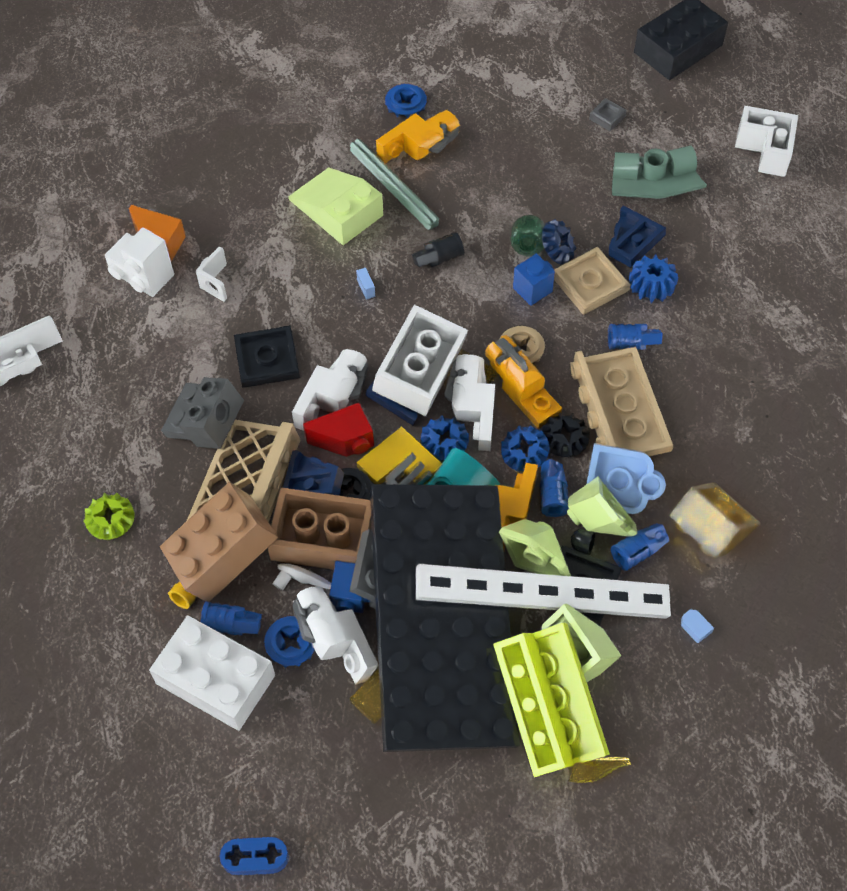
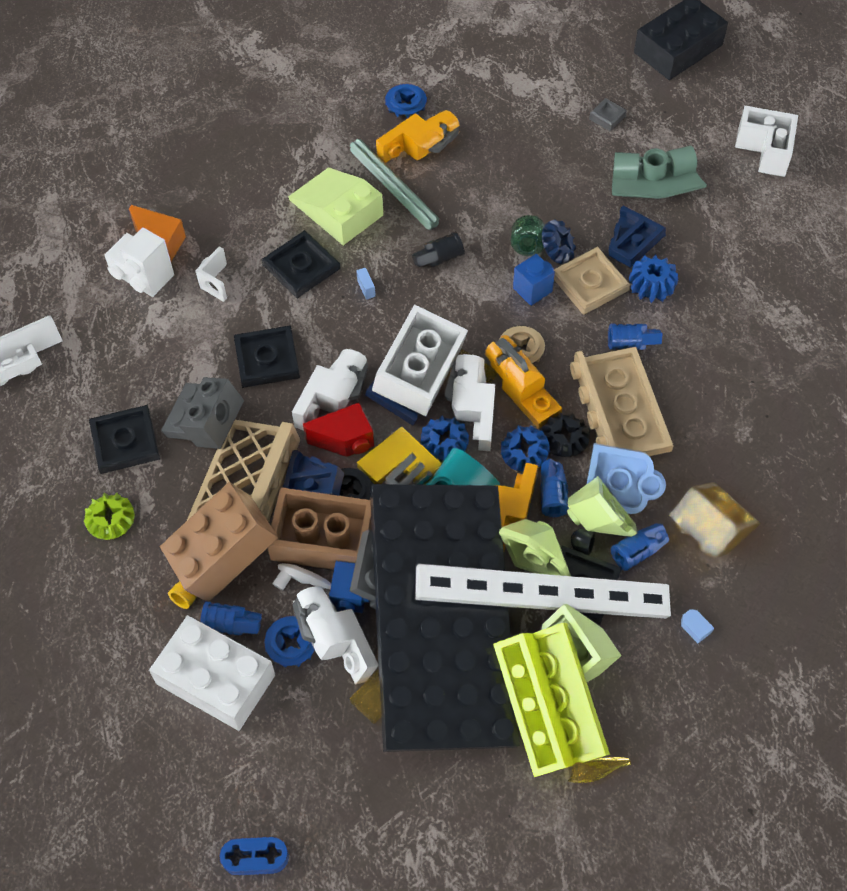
none -> black tile [89,405,160,474]
none -> black tile [261,230,340,299]

